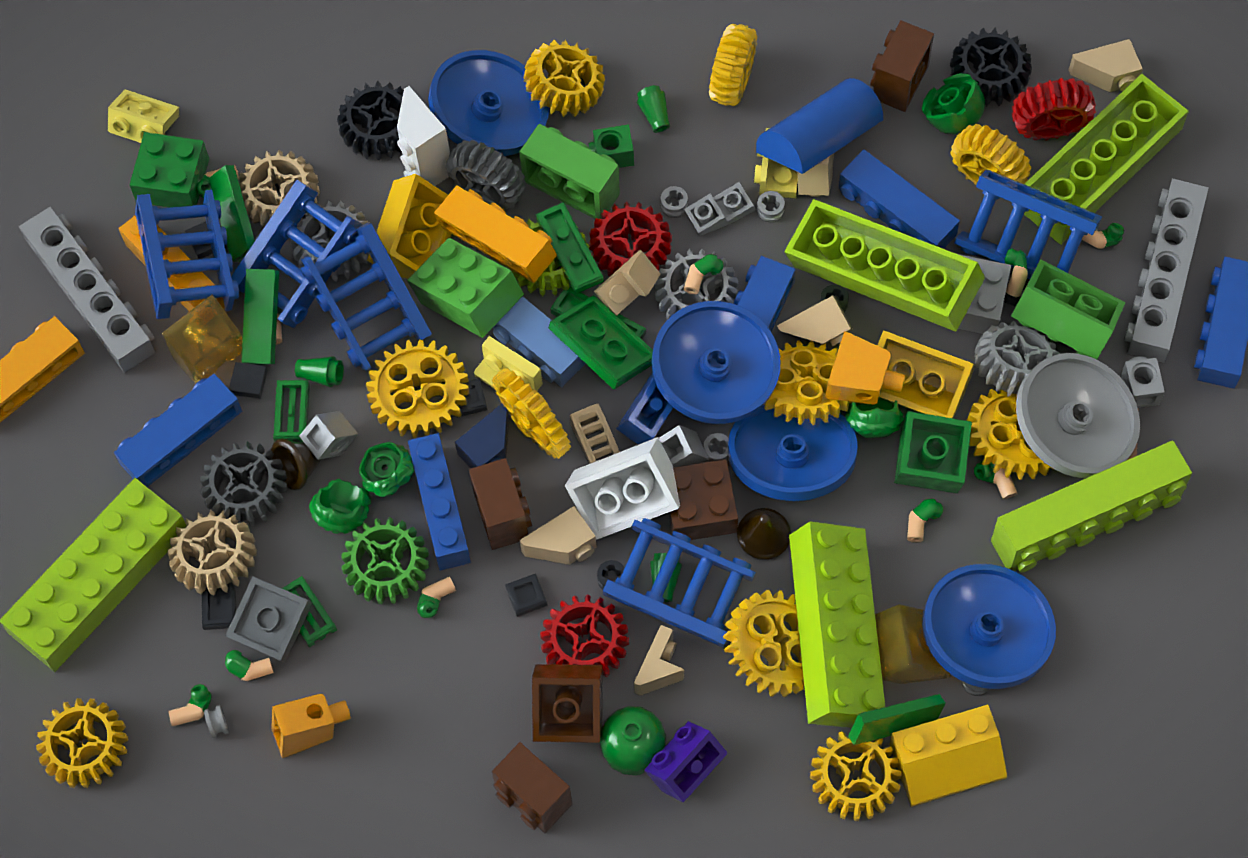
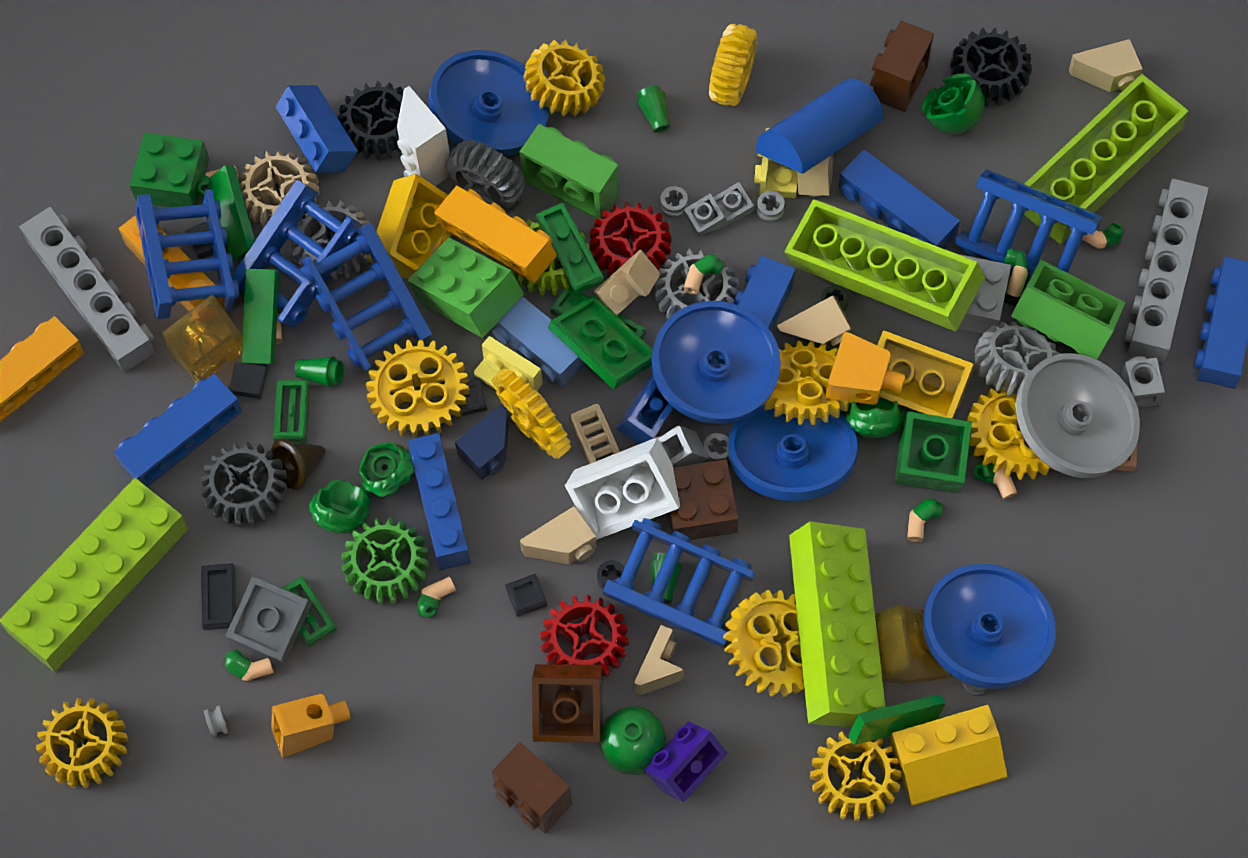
light yellow bracket [108,89,179,143] -> none
tan gear [168,510,257,596] -> none
arm [169,684,212,726] -> none
light grey brick [299,411,358,460] -> none
reddish brown brick [468,458,532,550] -> none
green brick [588,124,634,168] -> none
dark brown hat [737,508,791,560] -> none
yellow gear [950,124,1032,185] -> none
lime brick [991,440,1192,573] -> none
red gear [1012,78,1096,141] -> none
none -> blue brick [276,85,358,173]

